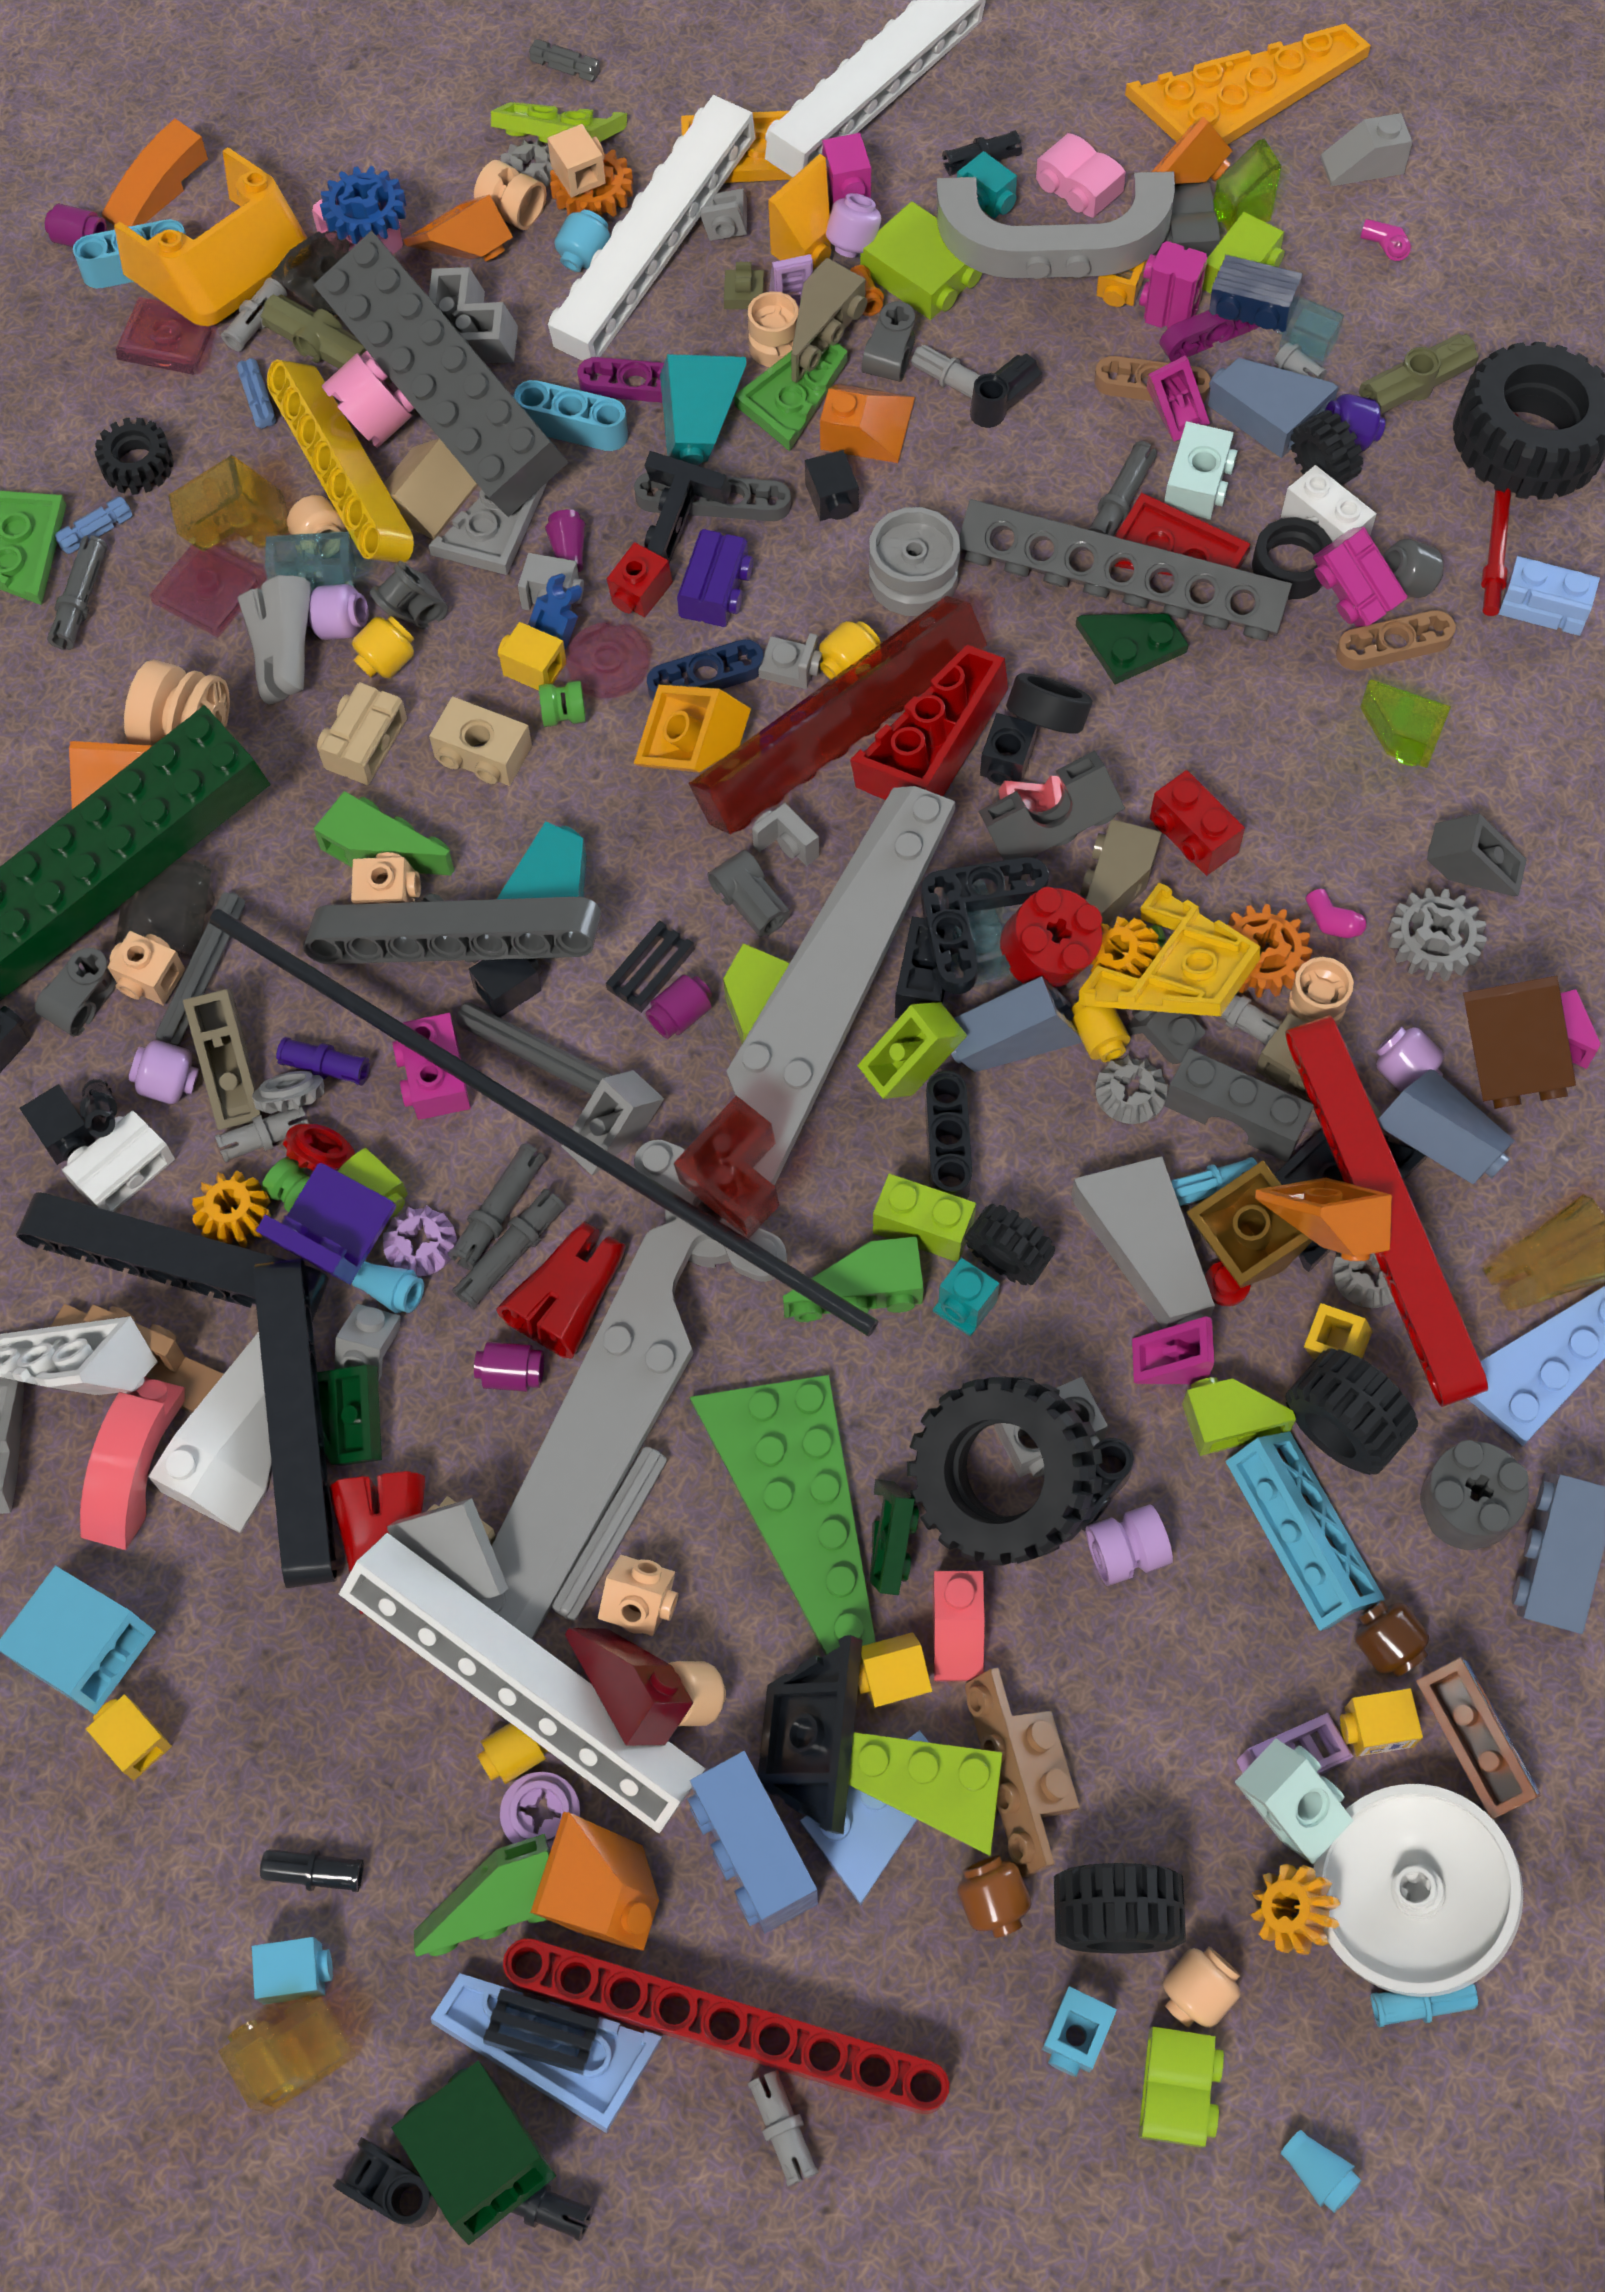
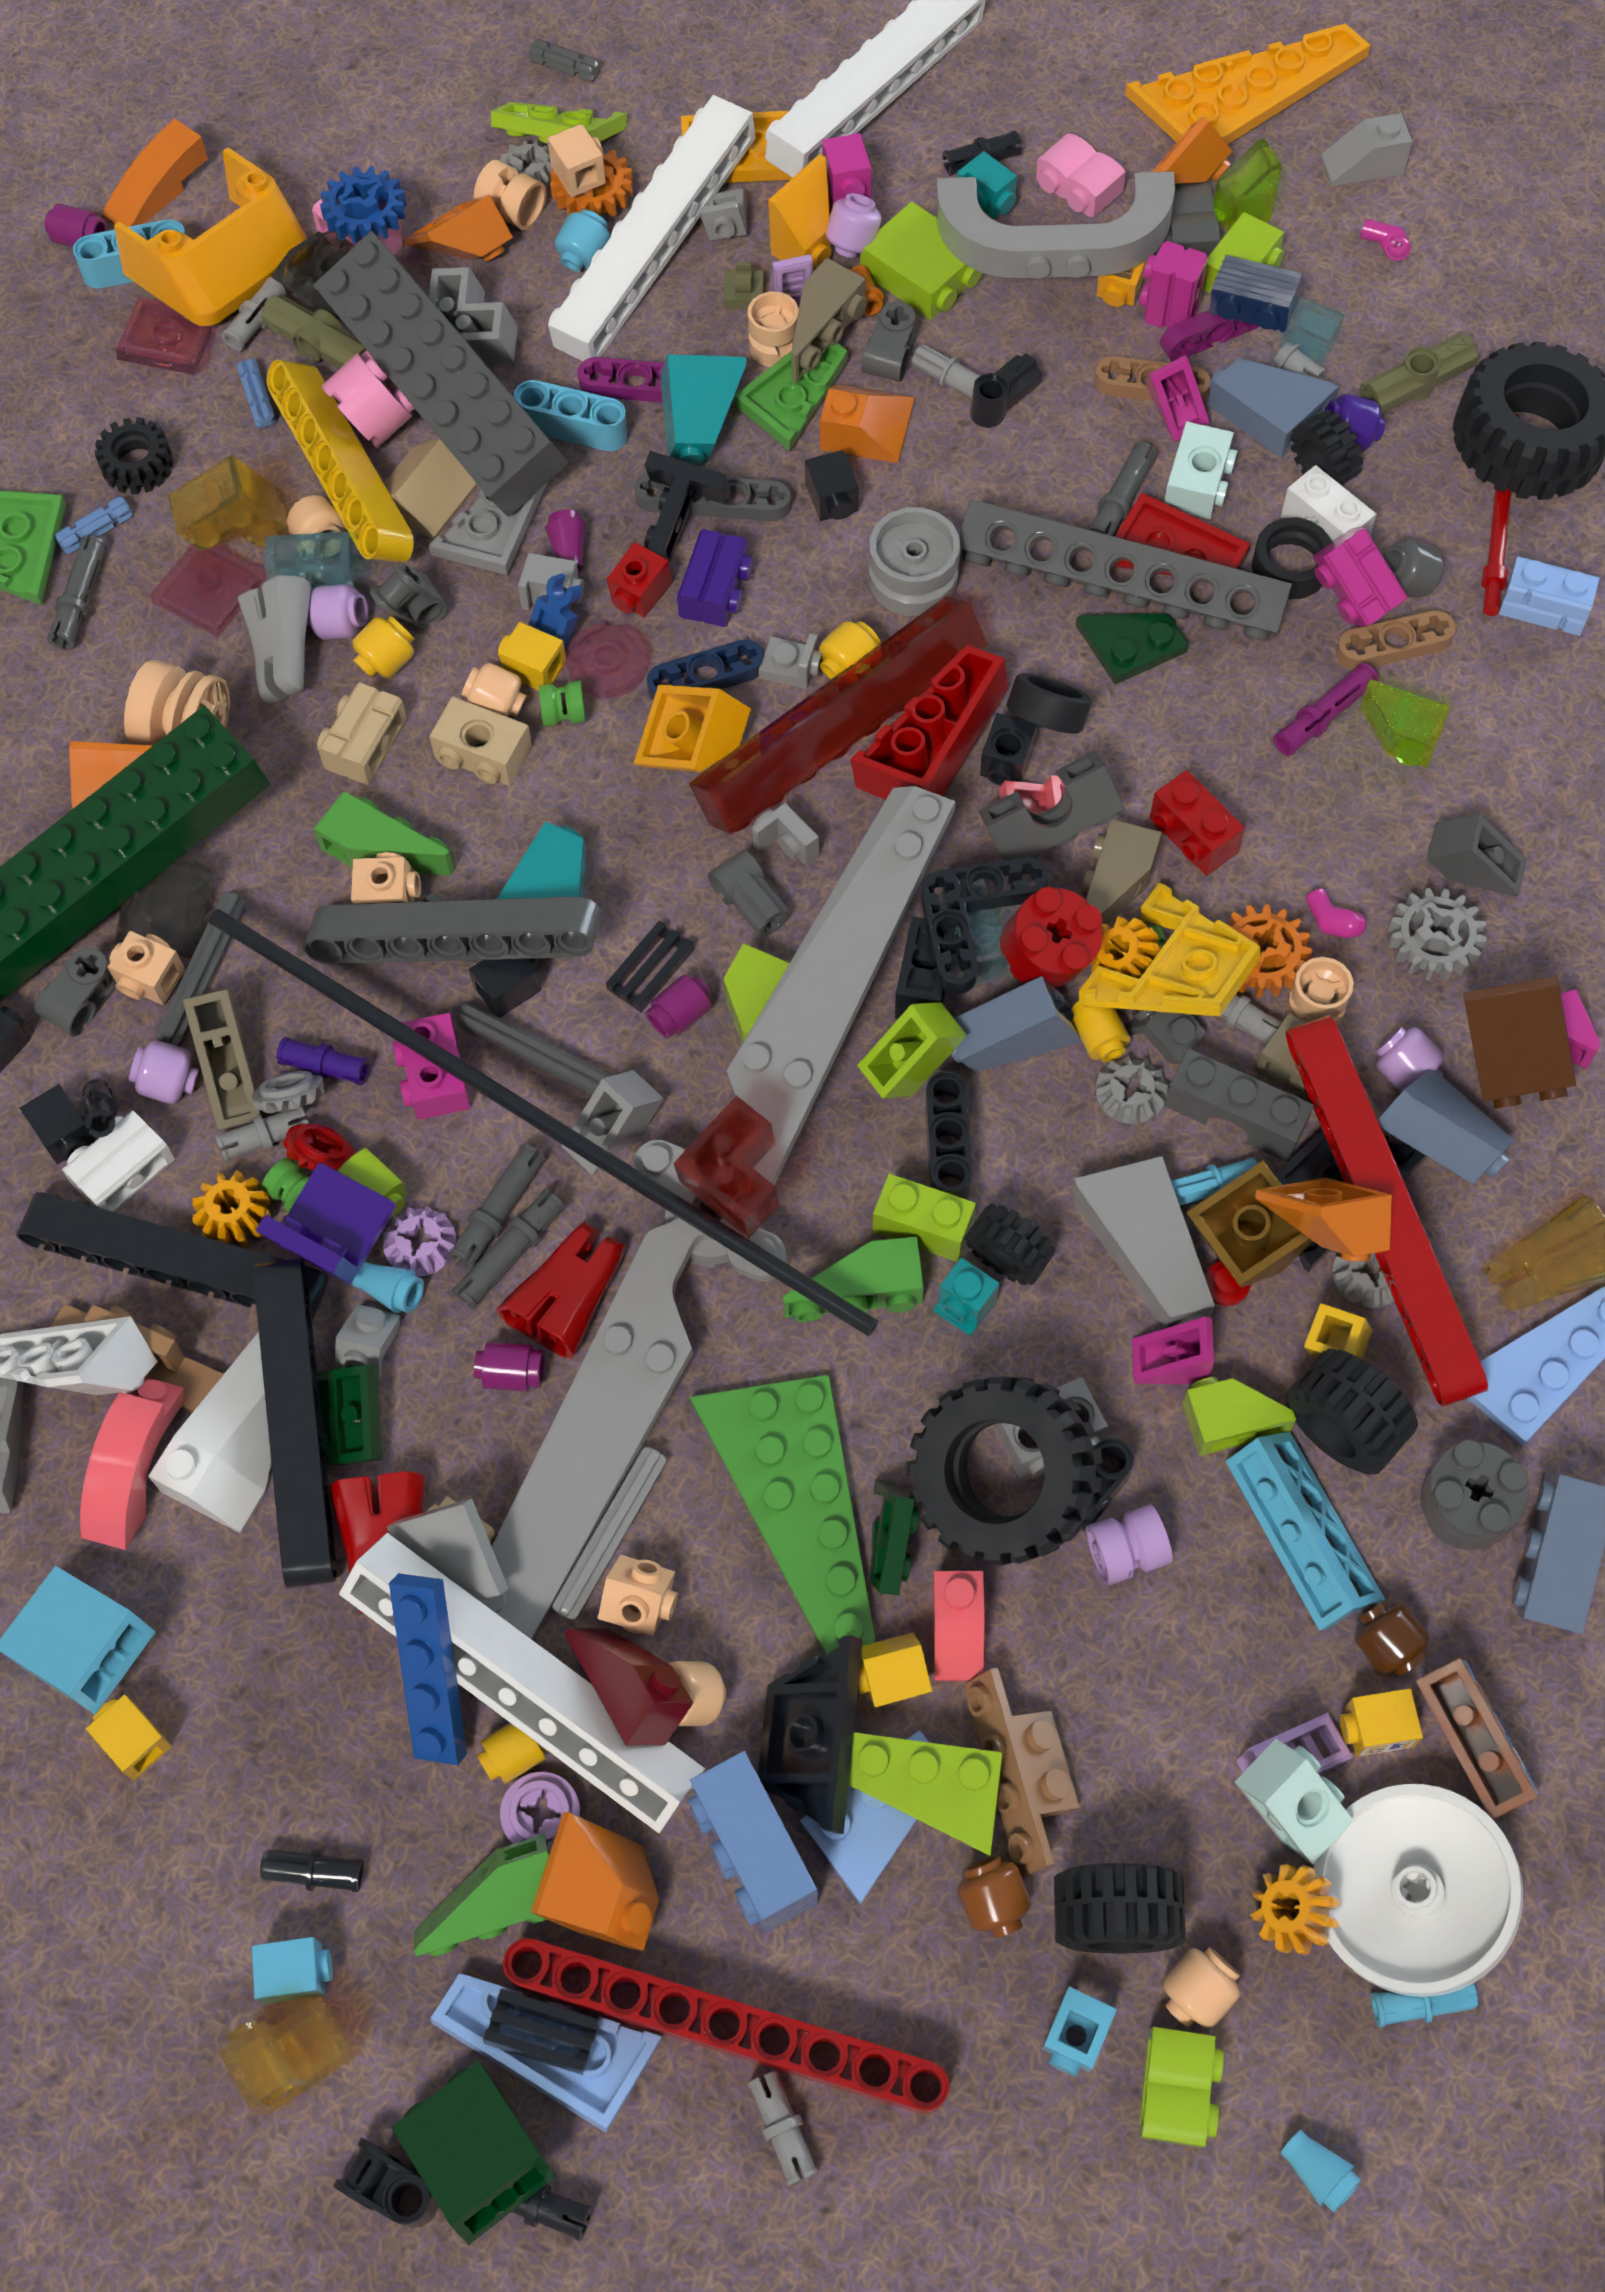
none -> blue plate [389,1573,467,1765]
none -> light nougat head [461,663,527,718]
none -> magenta pin [1273,663,1379,757]

